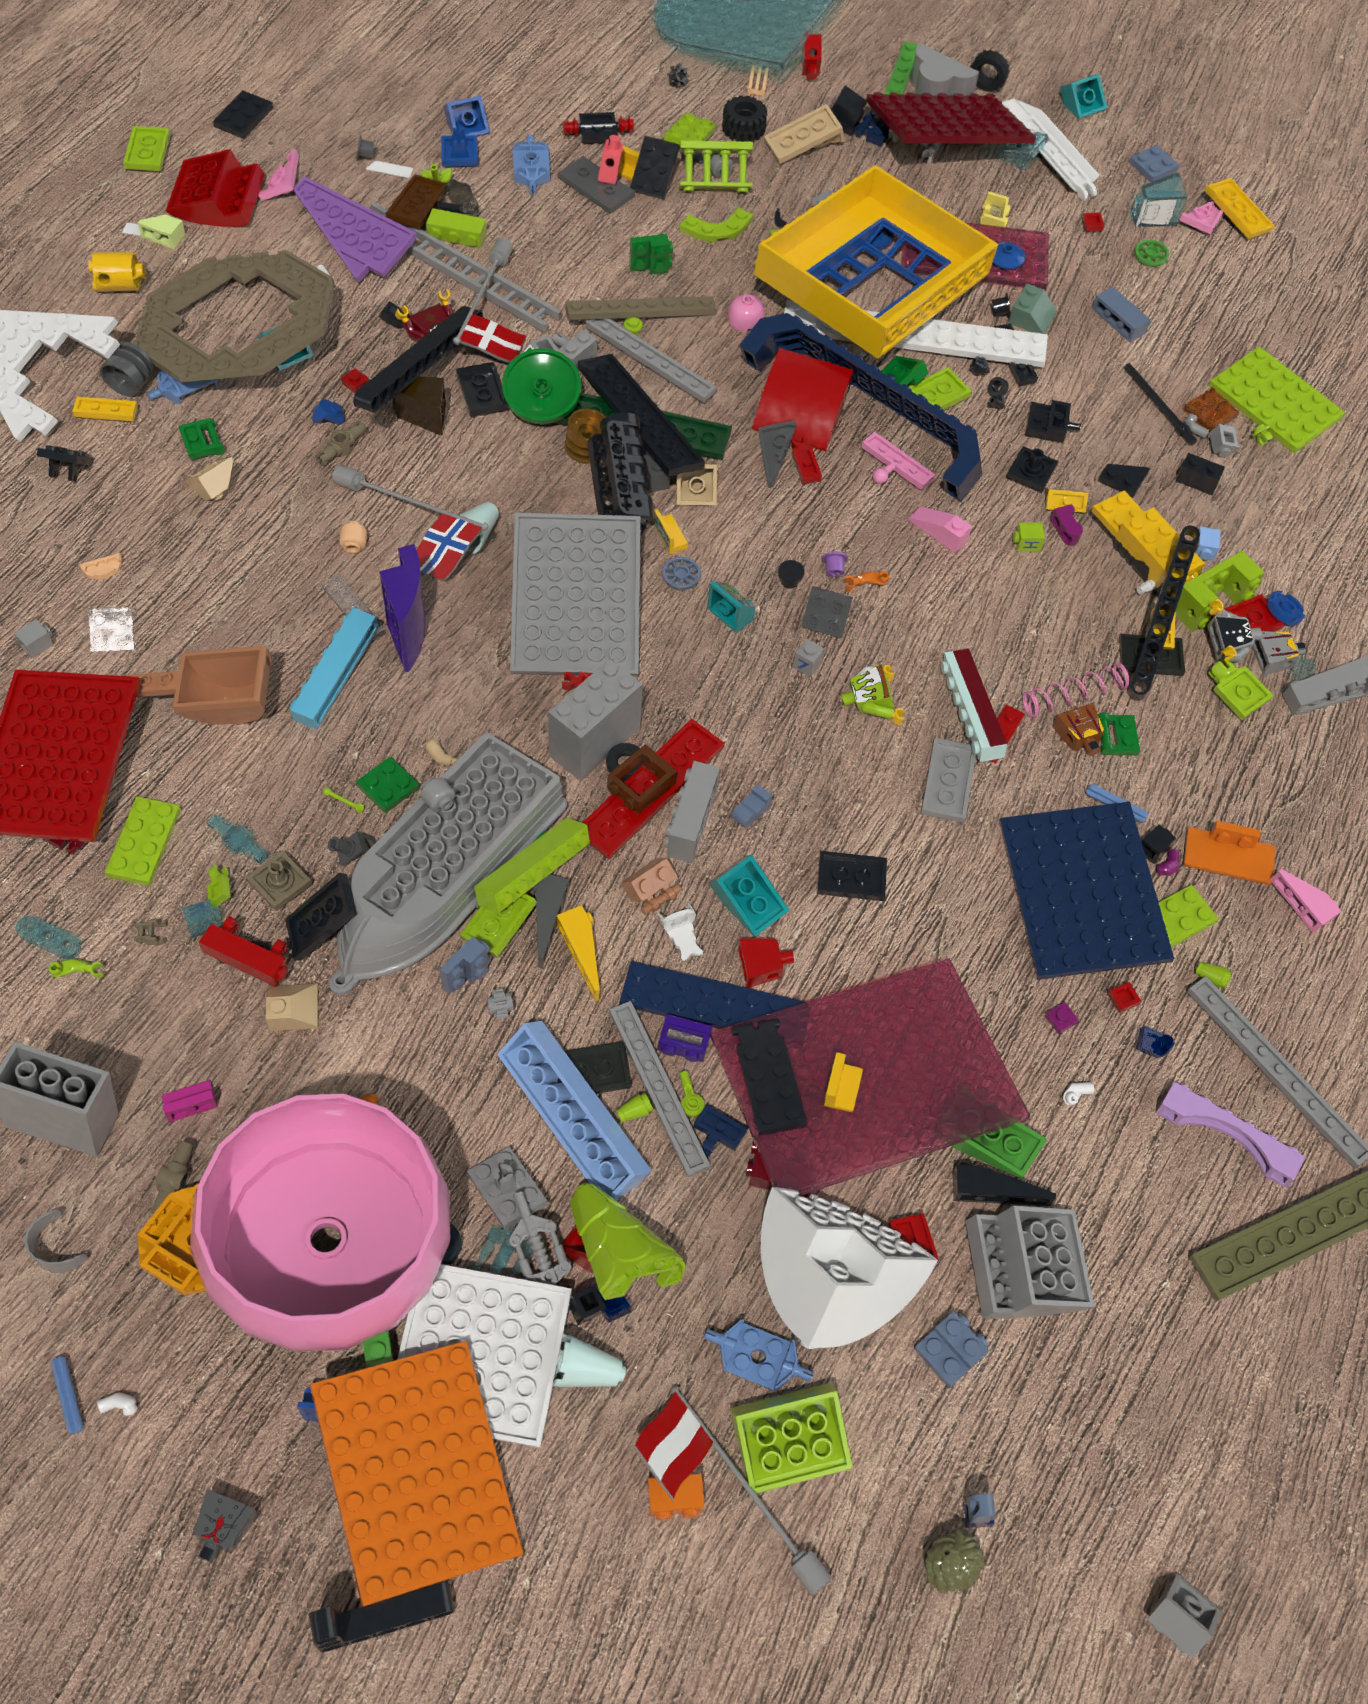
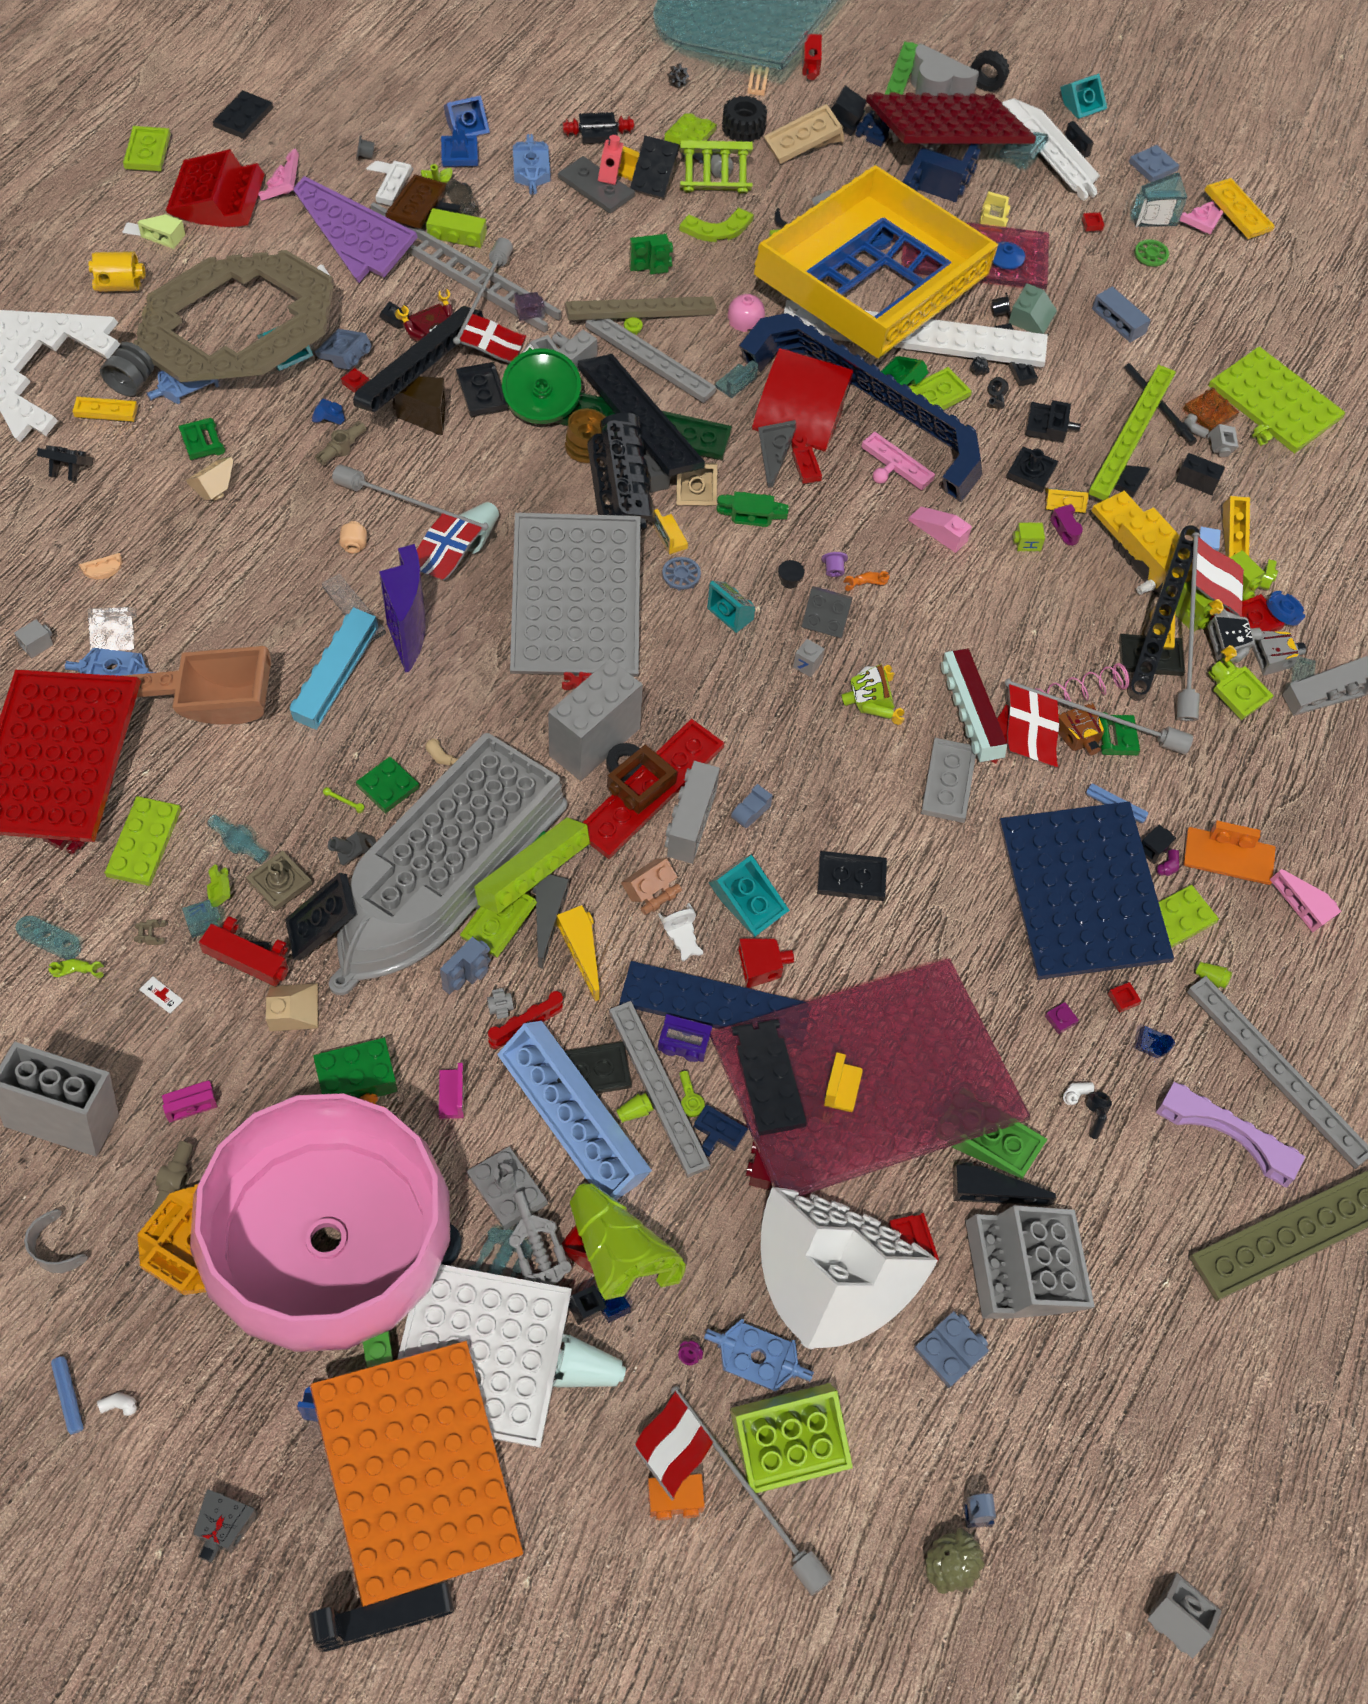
light grey head [420,777,455,812] -> none
none -> medium blue plate [65,648,157,676]
none -> white sticker [139,976,183,1013]
none -> green brick [313,1037,398,1099]
none -> sand blue plate [315,329,372,370]
none -> white plate [375,161,412,206]
none -> dark pink panel [439,1063,464,1119]
none -> red plate [488,991,563,1049]
none -> clear purple brick [514,292,544,321]
none -> magenta plate [678,1340,703,1366]
none -> clear light blue panel [715,360,758,398]
none -> green hinge [716,491,789,527]
none -> dark blue bracket [903,144,981,203]
none -> flag [1005,678,1193,768]
none -> black plate [1065,121,1094,158]
none -> black plate [1086,1091,1112,1139]
none -> lime plate [1089,365,1176,500]
none -> flag [1177,532,1244,721]
none -> yellow slope [1223,496,1250,558]
none -> lime plate [1258,559,1278,591]

